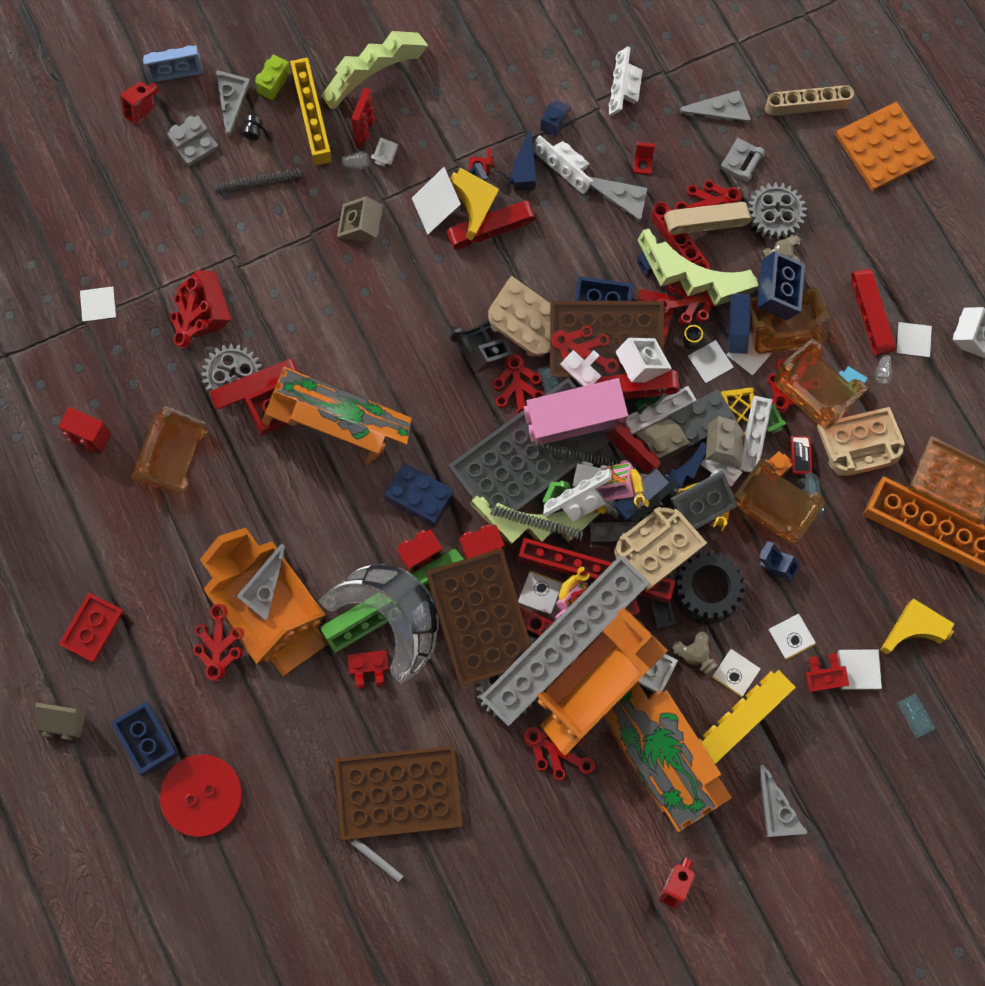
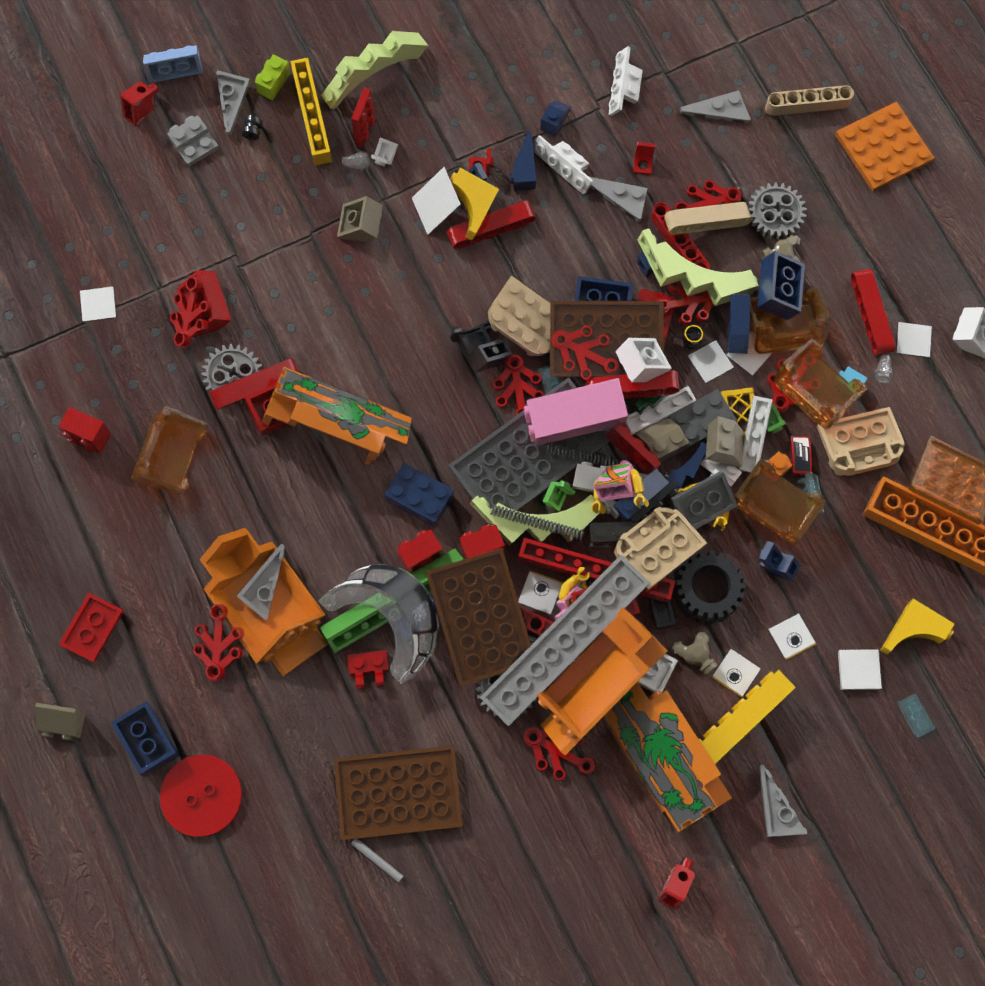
dark grey piece [213,168,302,194] -> none
white bracket [543,469,612,522] -> none
white plate [560,350,601,386] -> none
light grey plate [720,138,766,182] -> none
red plate [806,653,850,692] -> none

